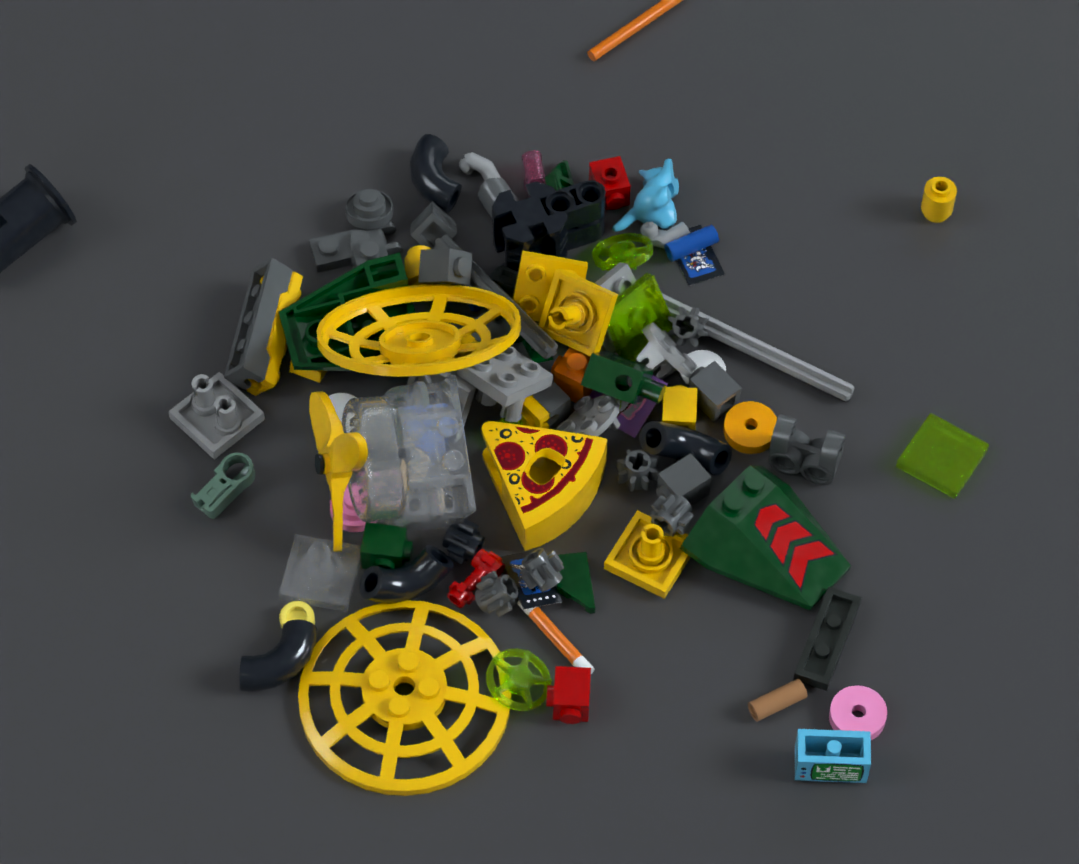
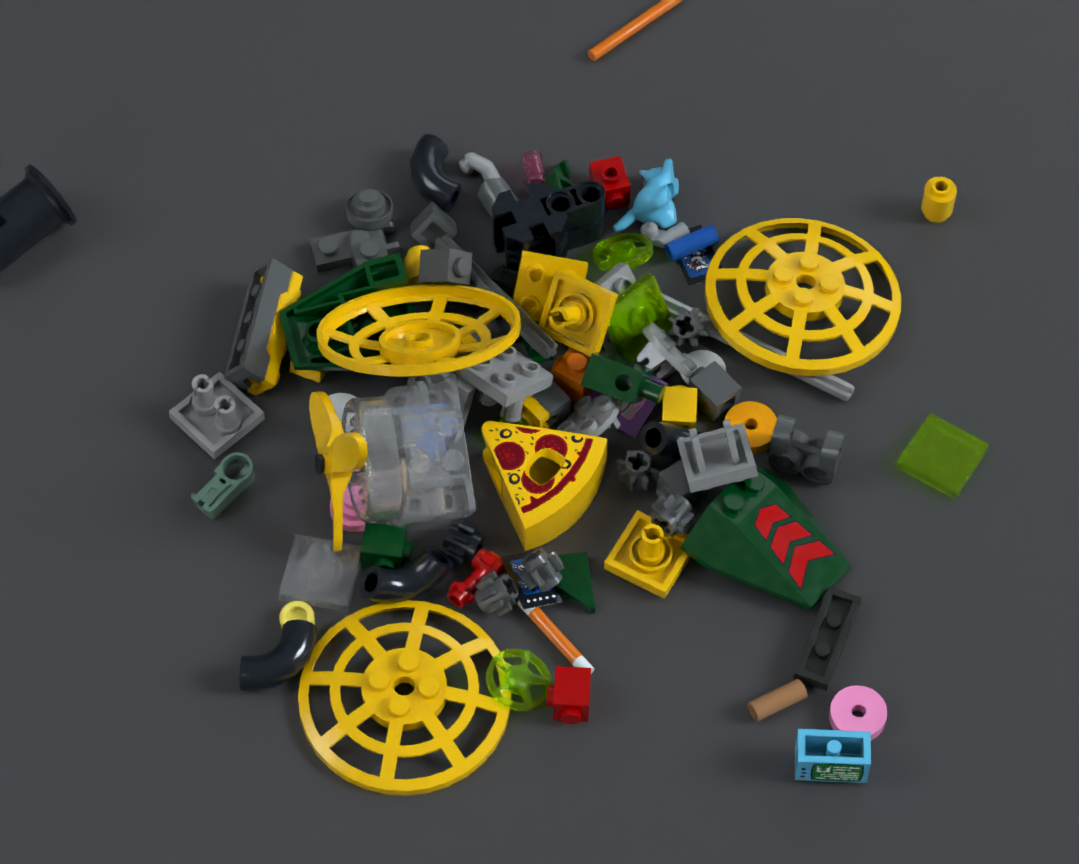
none -> light grey plate [677,419,758,493]
none -> yellow dish [704,218,901,376]

